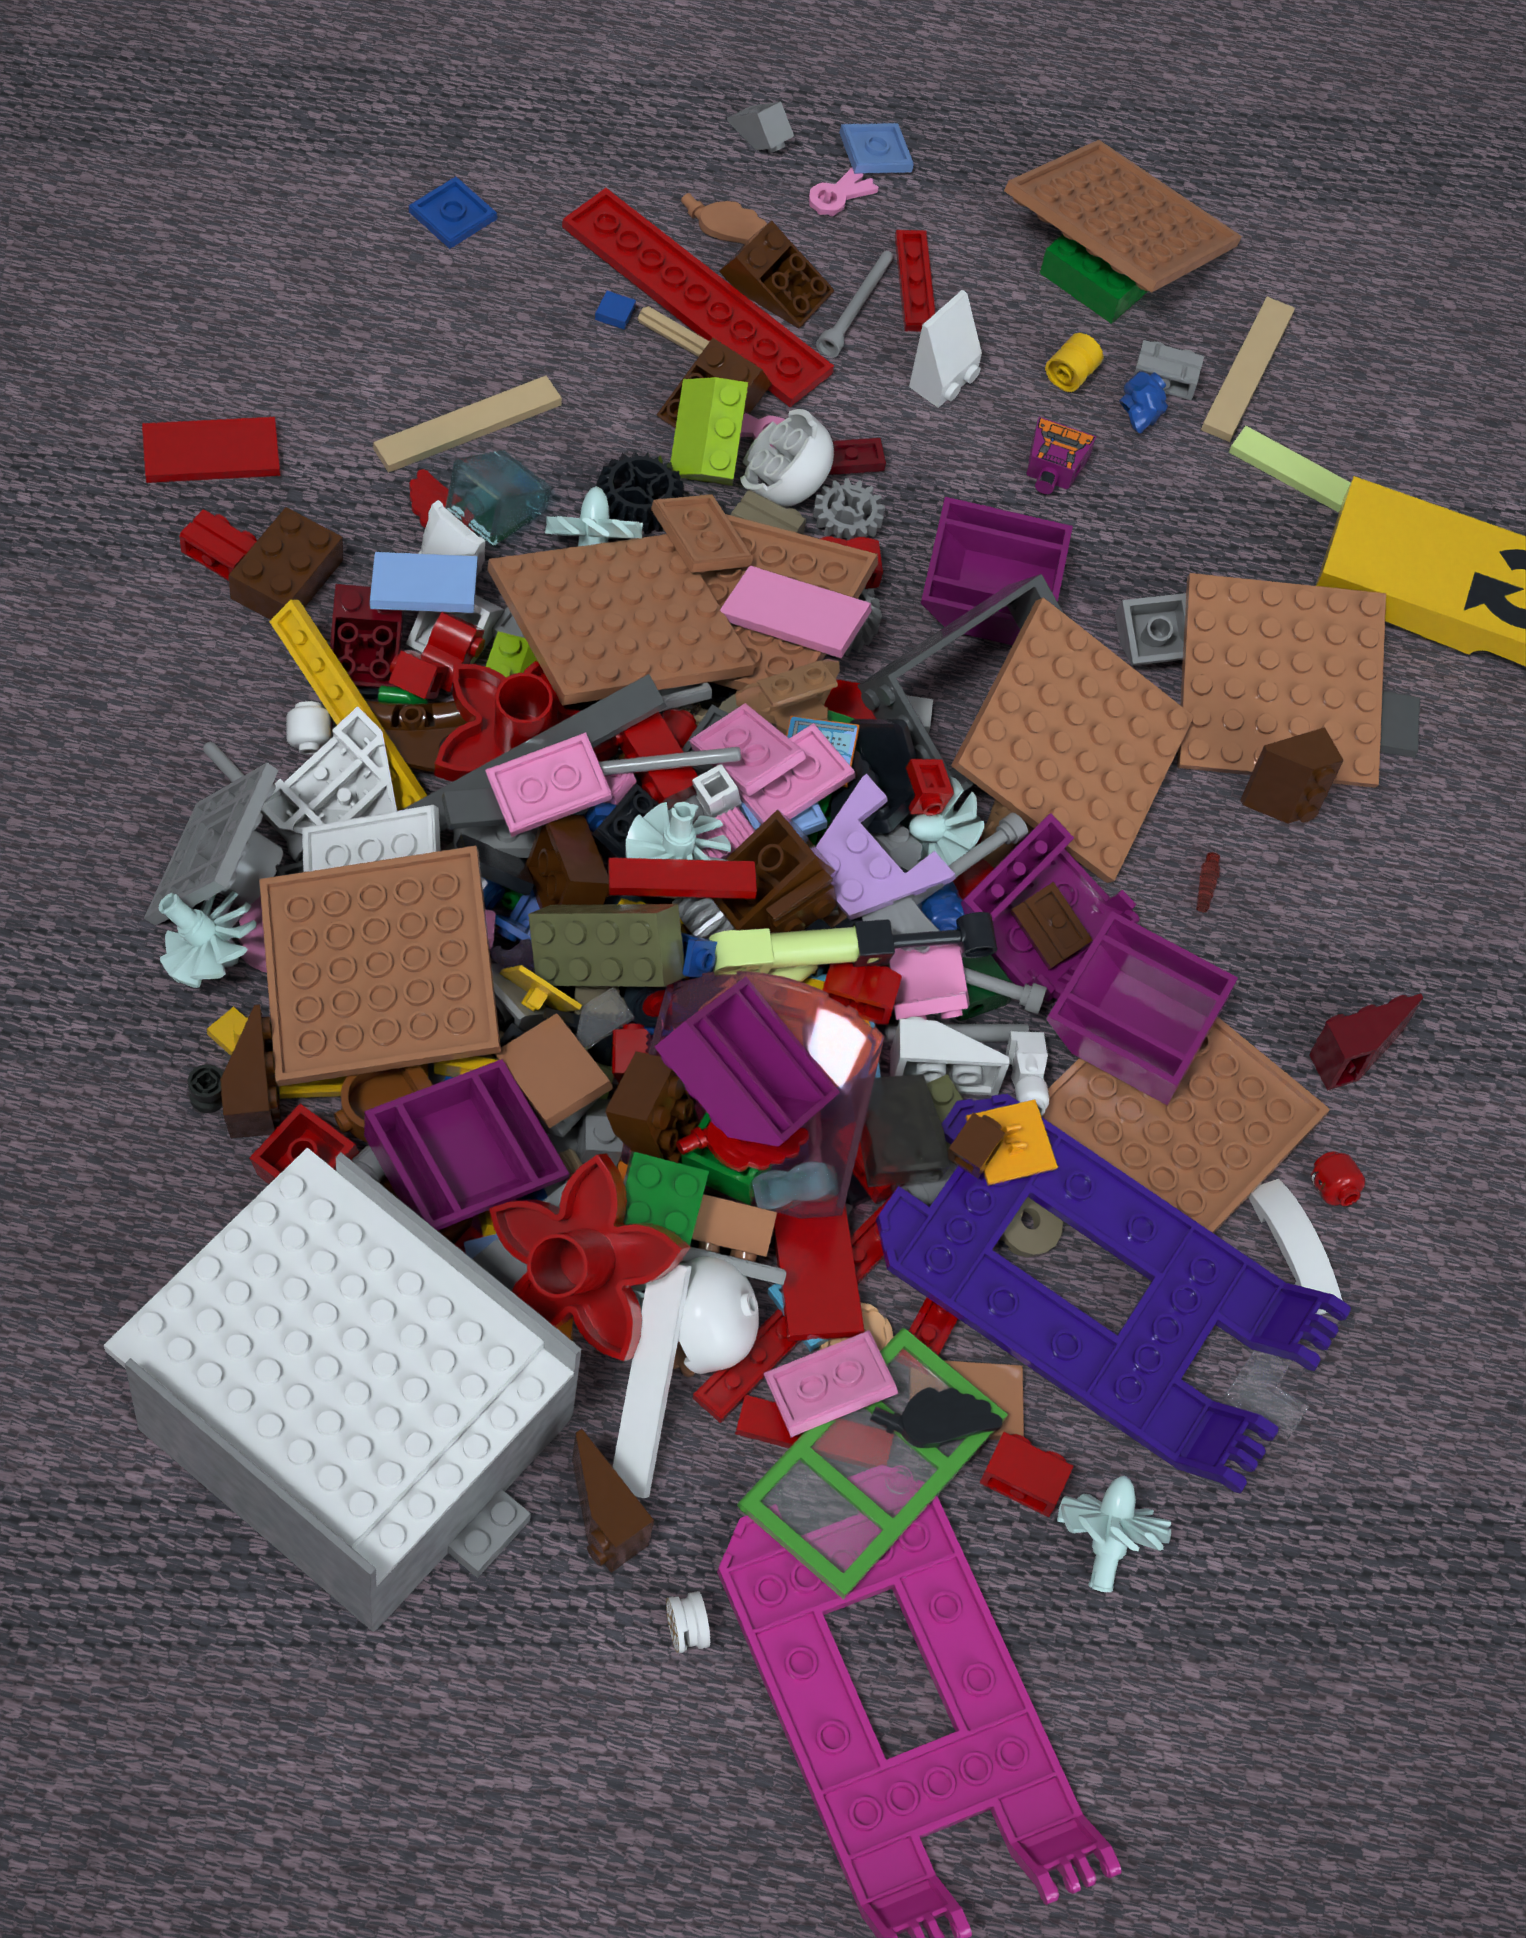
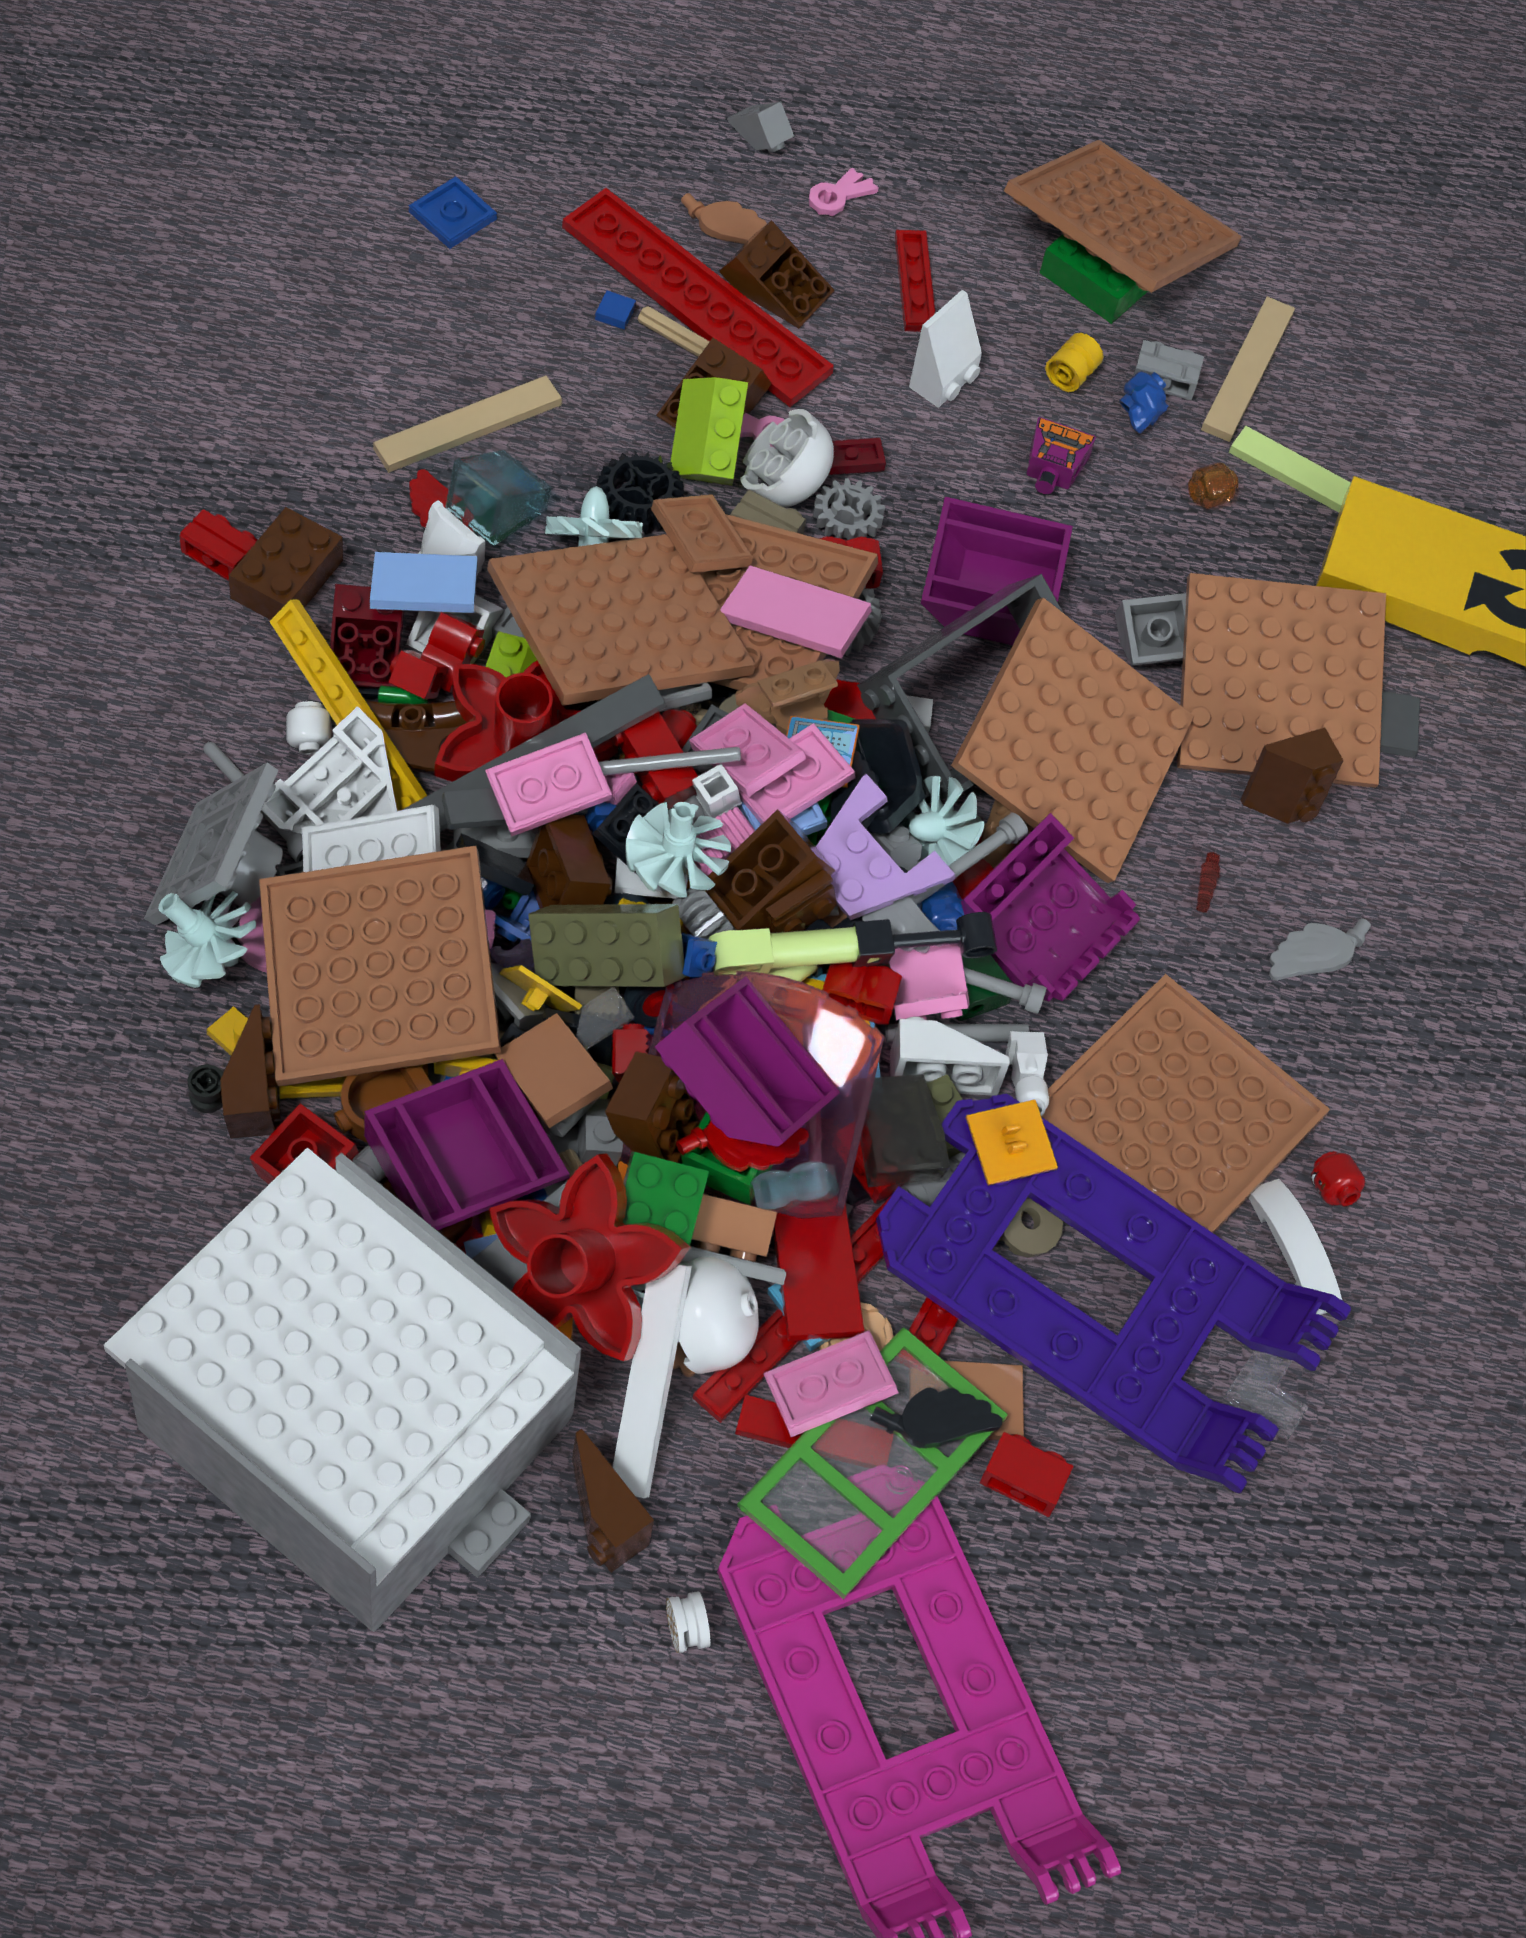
red tile [142,417,280,483] -> none
red tile [608,858,757,899] -> none
light grey piece [816,251,893,358] -> none
medium blue tile [839,123,914,174] -> none
red bracket [906,759,954,816] -> none
reddish brown brick [947,1112,1005,1179] -> none
reddish brown plate [1010,882,1093,970] -> none
magenta slope [1046,910,1238,1105] -> none
light aqua piece [1057,1476,1171,1592] -> none
dark red slope [1309,993,1424,1091] -> none
none -> clear orange head [1188,463,1238,508]
none -> light grey animal [1269,918,1371,981]

